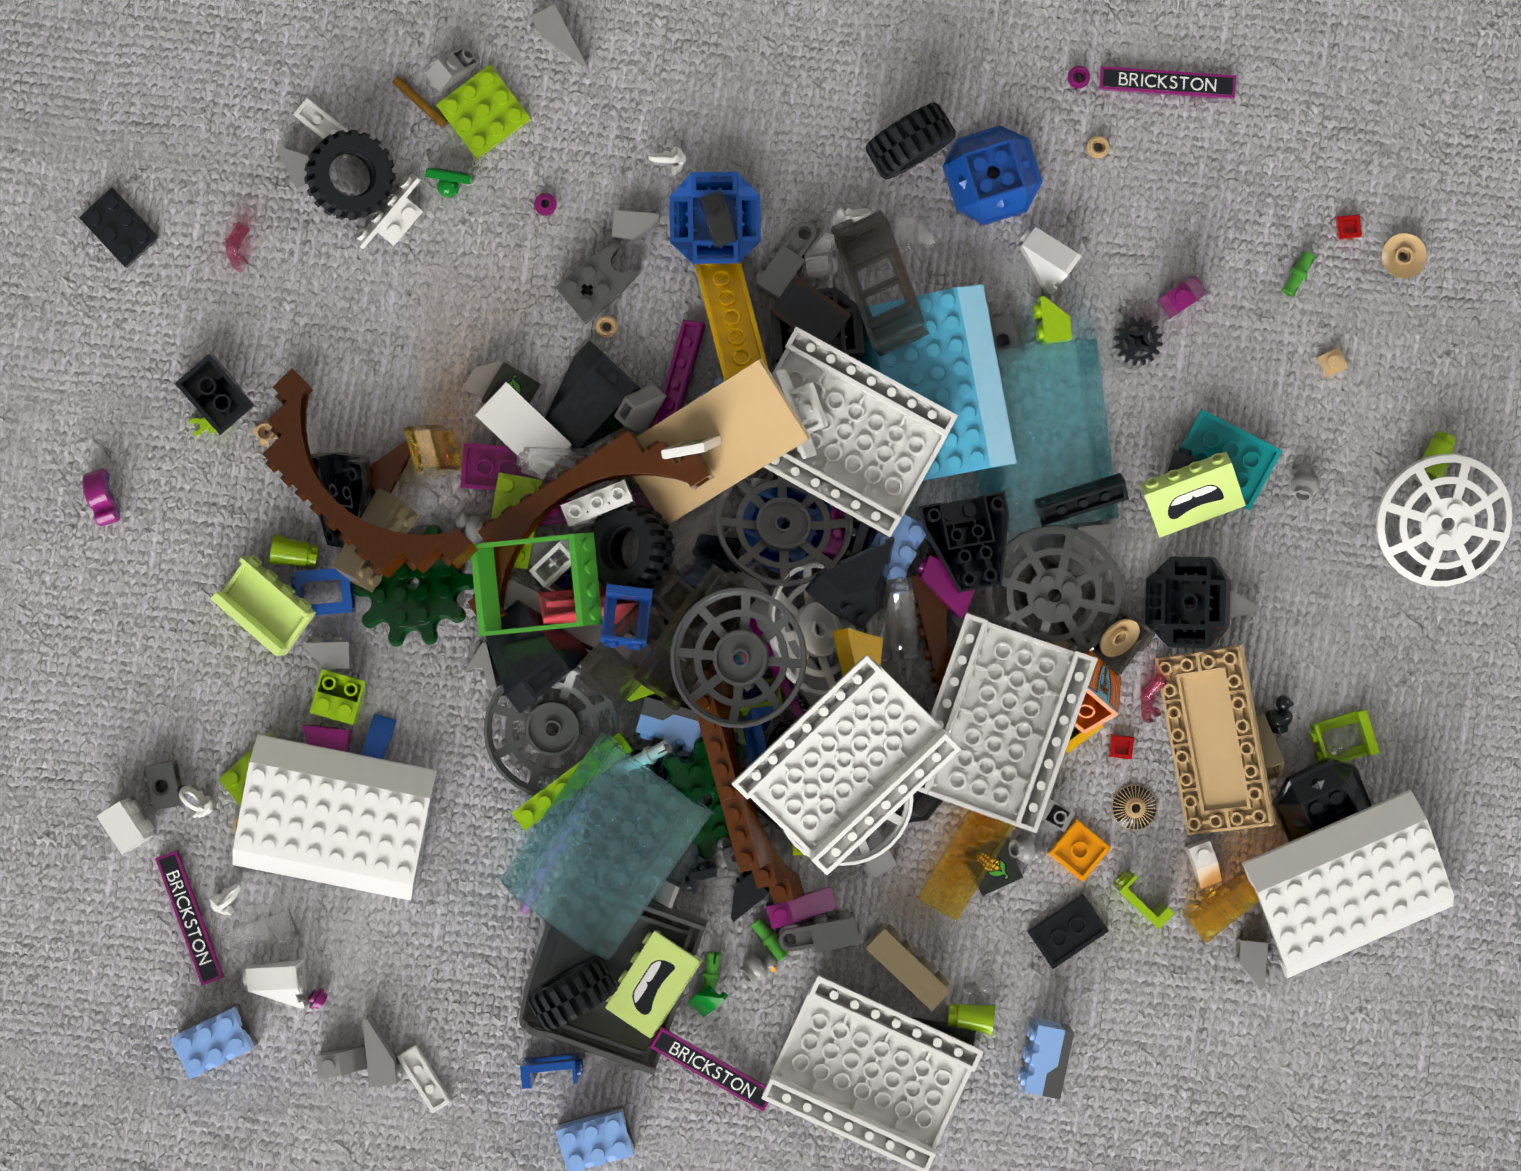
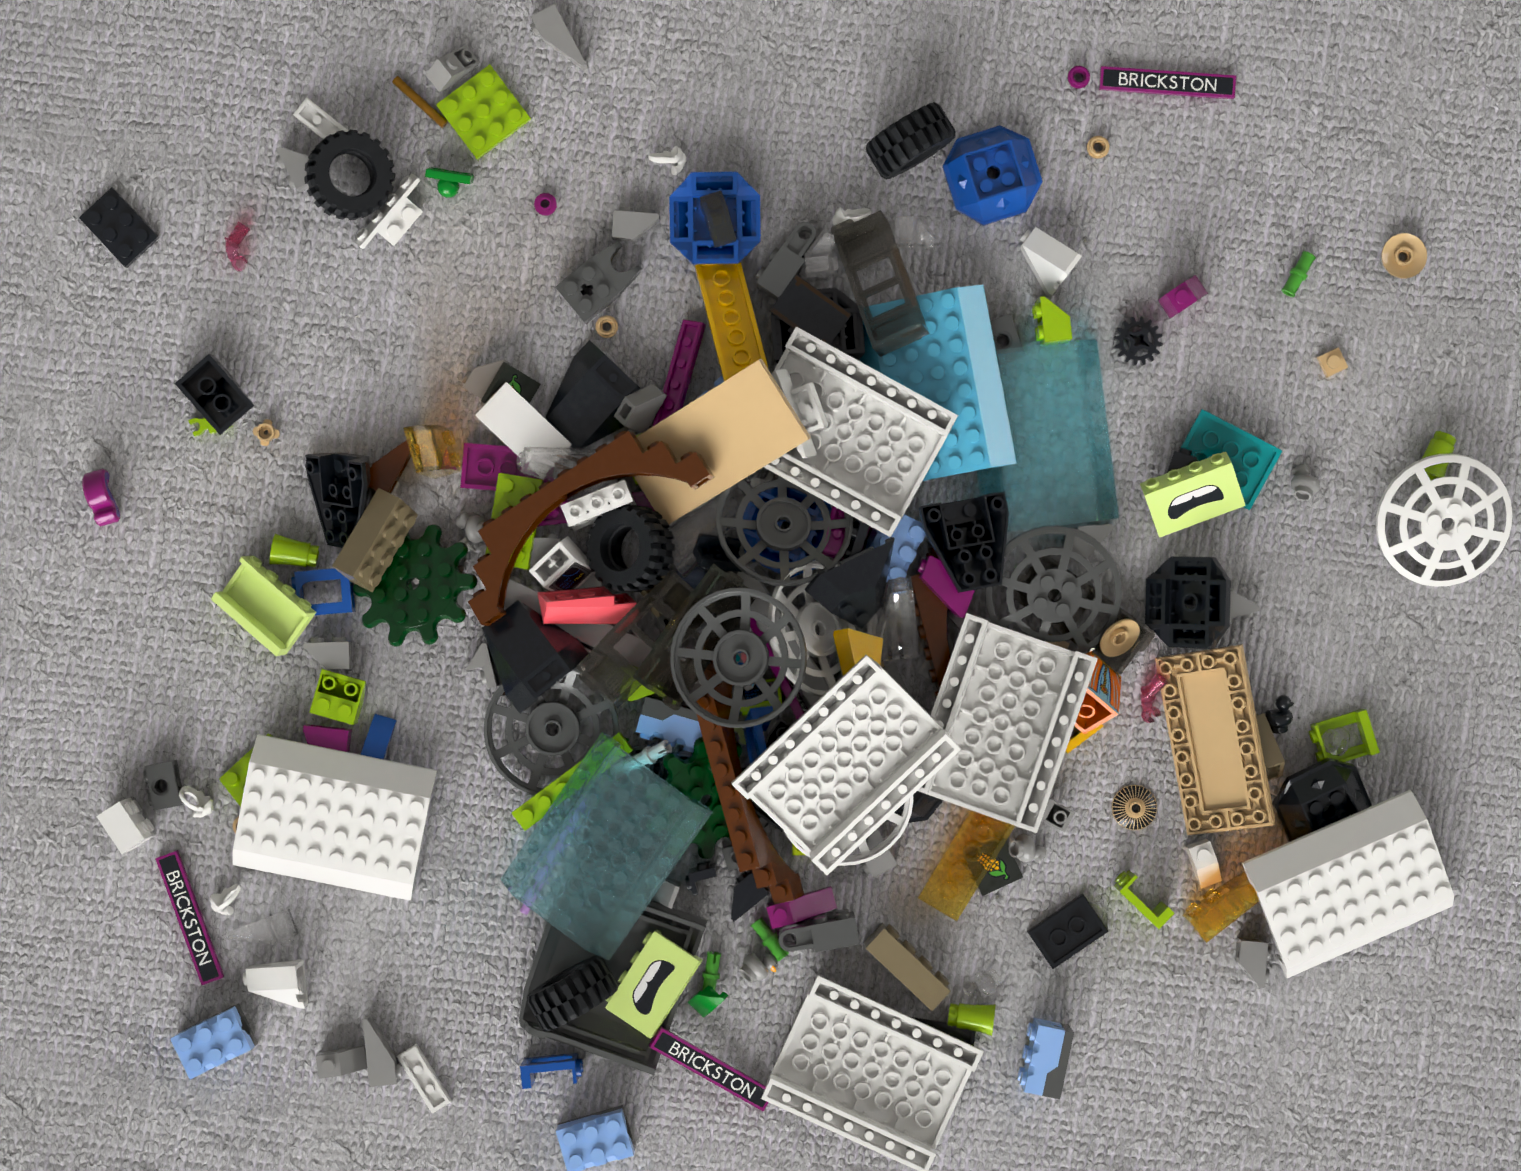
reddish brown arch [263,368,478,578] -> none
magenta plate [308,988,328,1010] -> none
bright green window [471,532,603,637] -> none
blue panel [600,584,653,650] -> none
white tile [661,435,722,459] -> none
black slope [1034,473,1129,526] -> none
light orange tile [1047,819,1111,882] -> none
red tile [1109,734,1134,759] -> none
red tile [1336,214,1362,240] -> none

